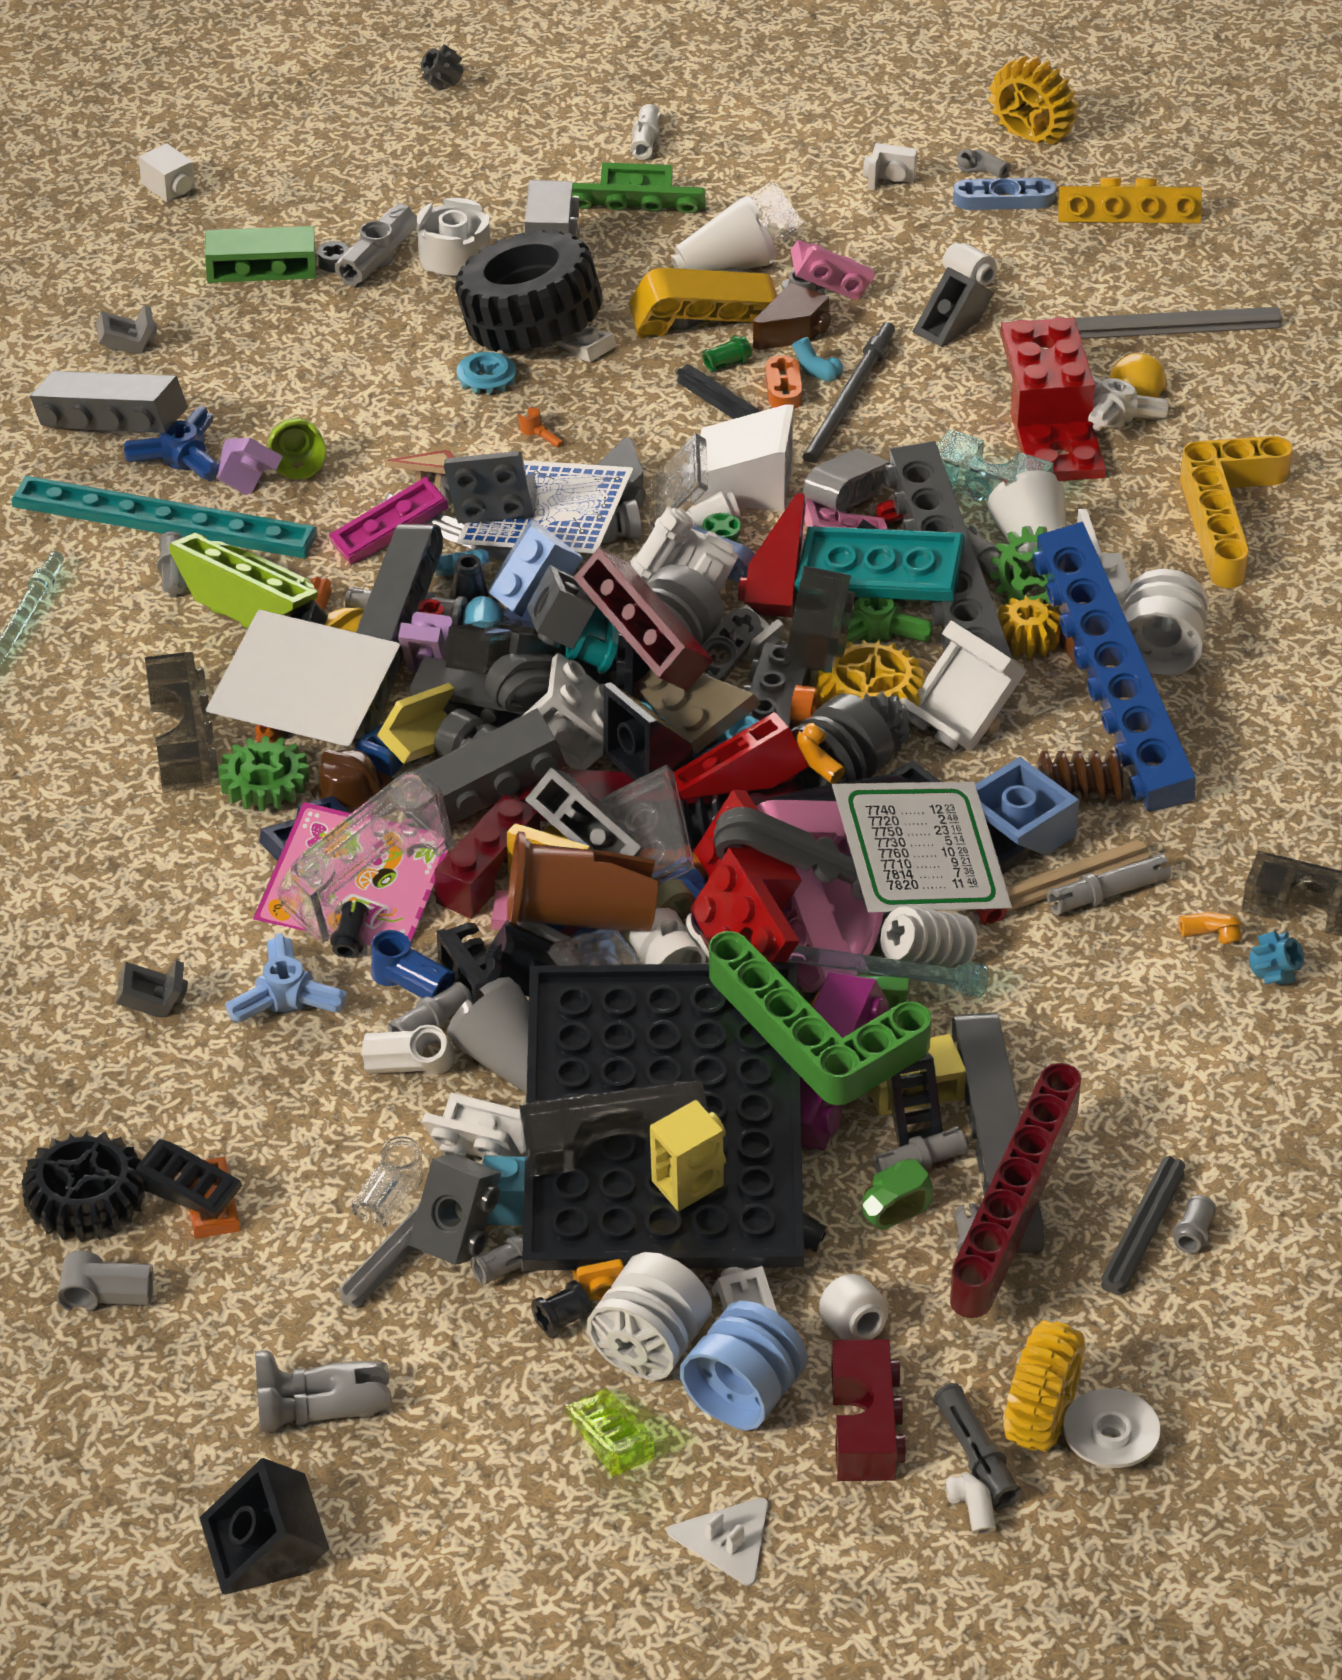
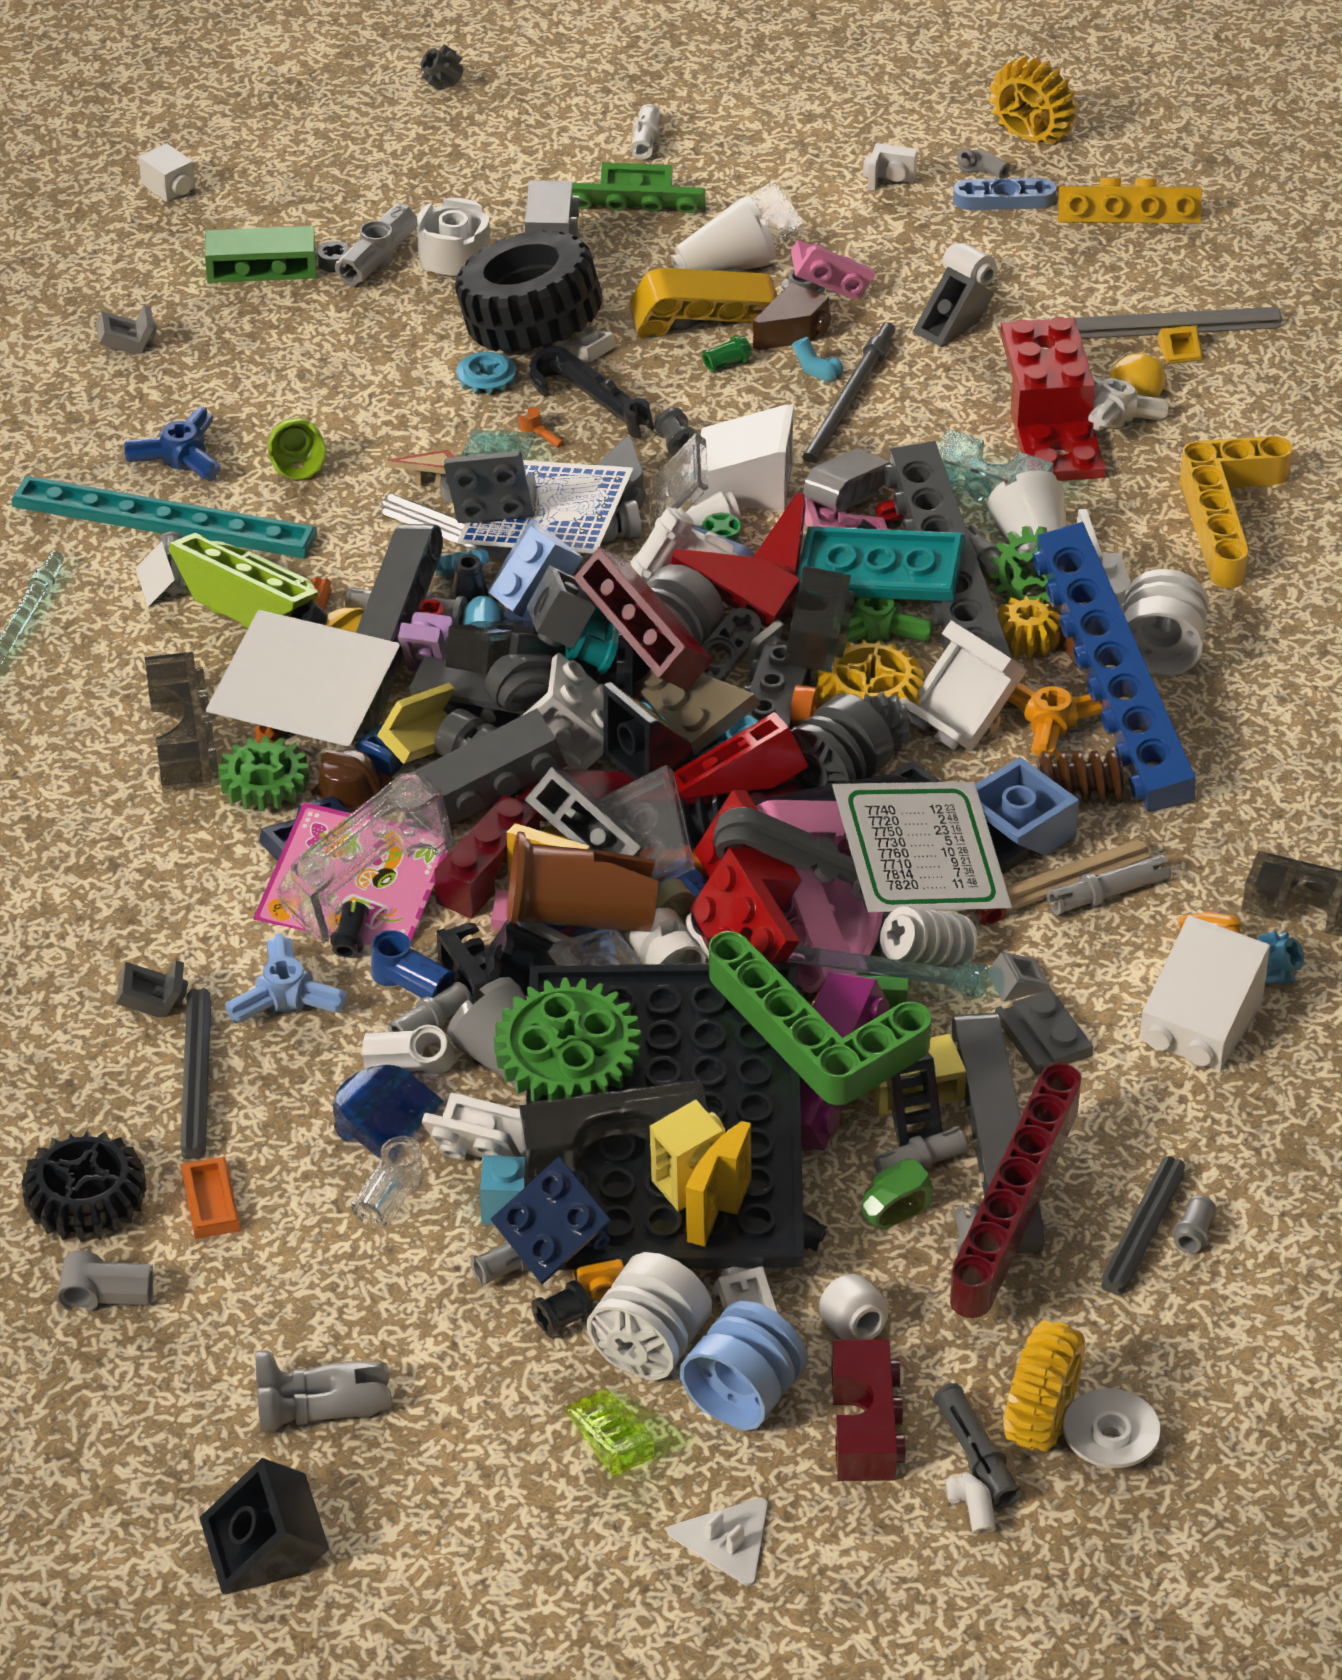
dark grey brick [30,371,188,433] -> none
black slope [136,1138,242,1219] -> none
lavender slope [218,438,283,495] -> none
dark pink tile [328,476,449,565] -> none
light grey axle [338,1202,457,1308] -> none
dark grey brick [408,1153,501,1265] -> none
black axle [676,364,761,419] -> none
orange beam [765,355,802,409] -> none
light orange arm [796,723,845,784] -> none
none -> white sticker [136,541,175,607]
none -> dark grey axle [180,988,211,1159]
none -> clear blue slope [331,1064,444,1162]
none -> clear light blue piece [462,429,535,460]
none -> dark blue hinge [490,1156,612,1285]
none -> bright green gear [493,978,641,1108]
none -> black piece [529,346,654,439]
none -> dark grey bush [654,407,699,456]
none -> red slope [671,549,800,627]
none -> yellow slope [685,1121,751,1247]
none -> light grey slope [987,952,1051,1002]
none -> dark grey plate [995,989,1093,1075]
none -> light orange bush [1007,682,1103,758]
none -> white slope [1139,915,1270,1071]
none -> yellow slope [1157,325,1203,364]

